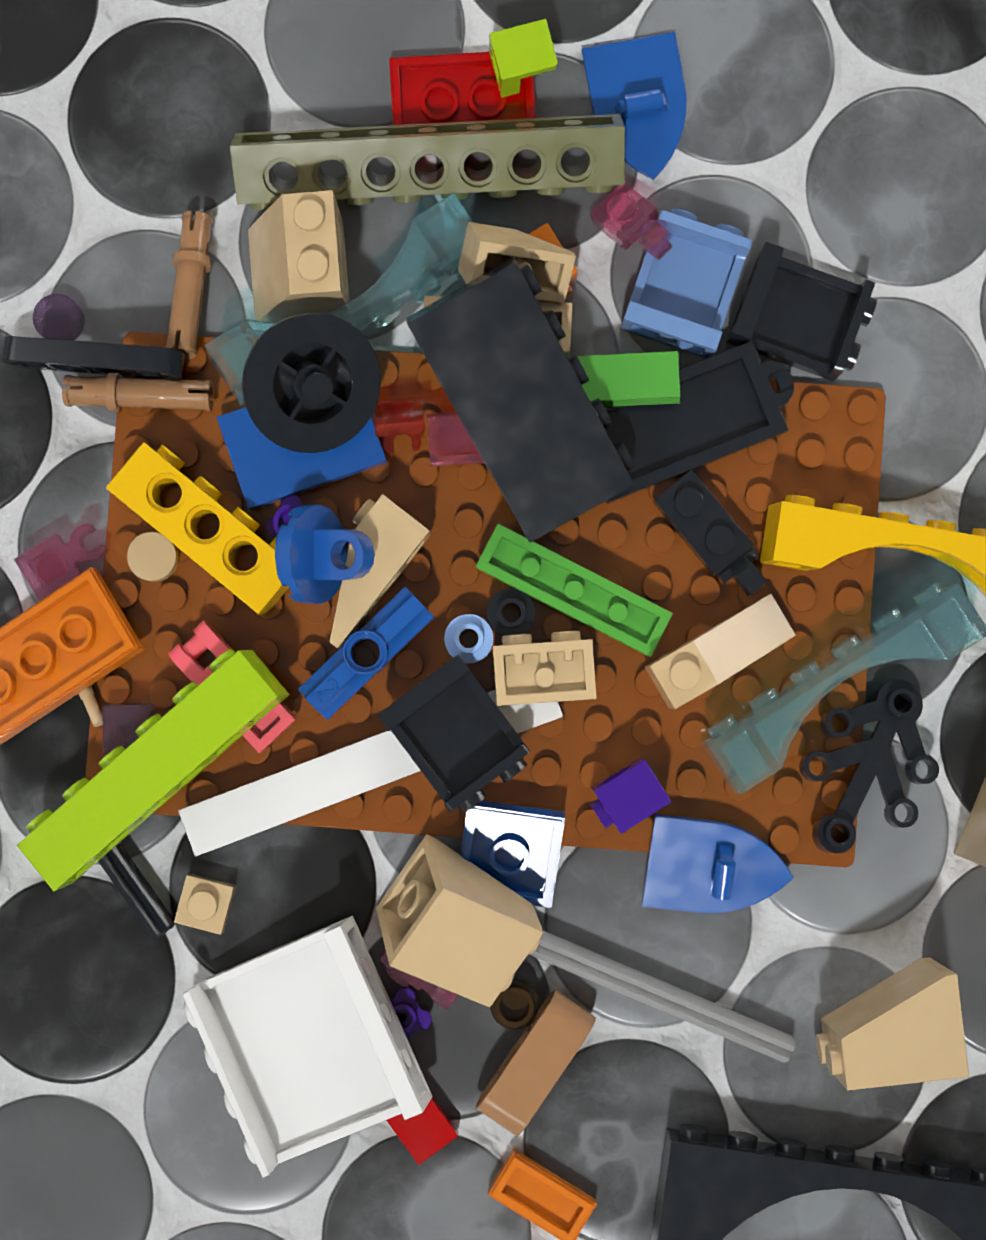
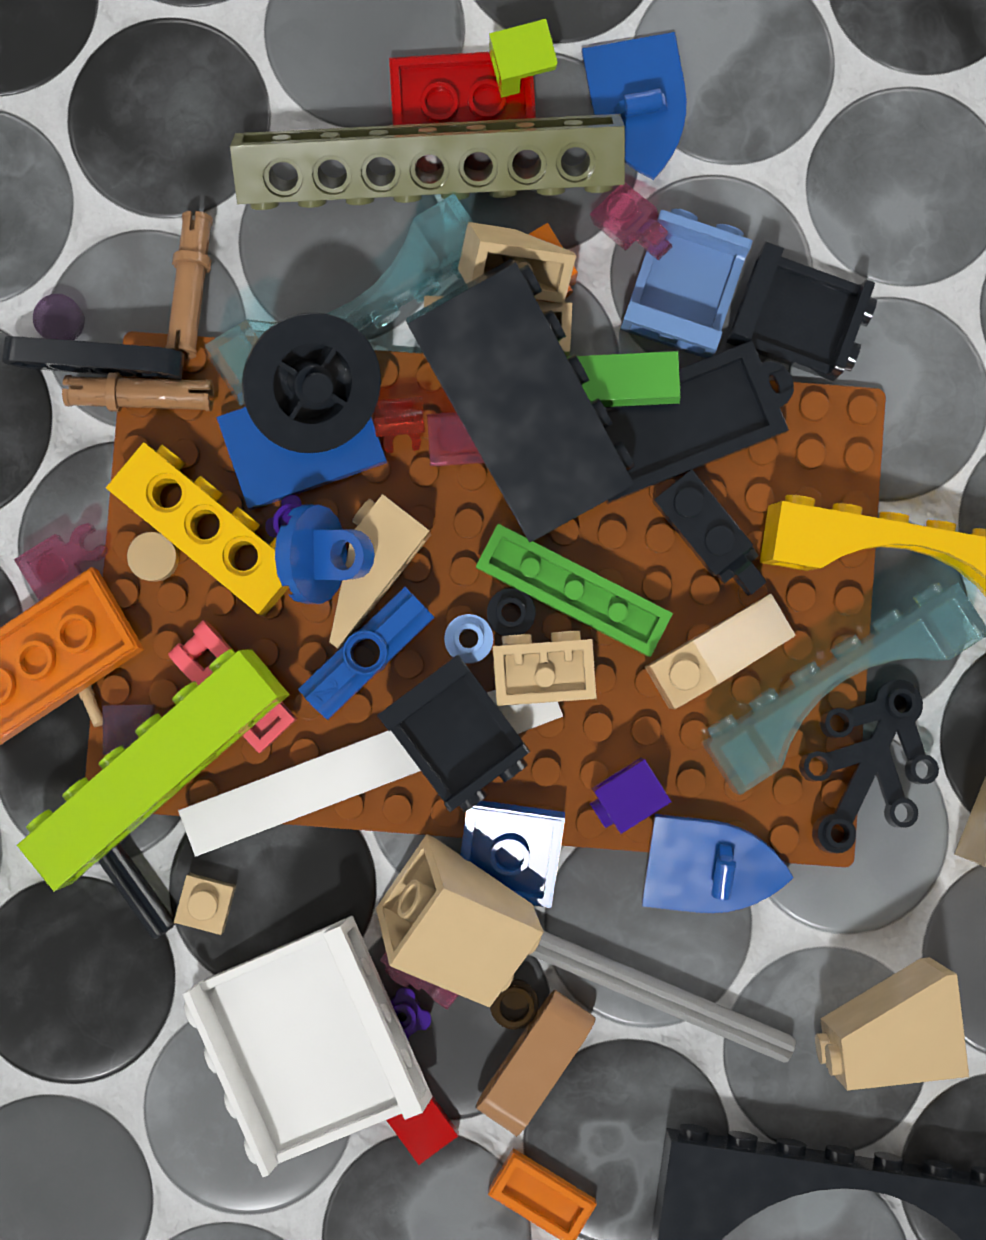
tan slope [248,190,351,326] -> none

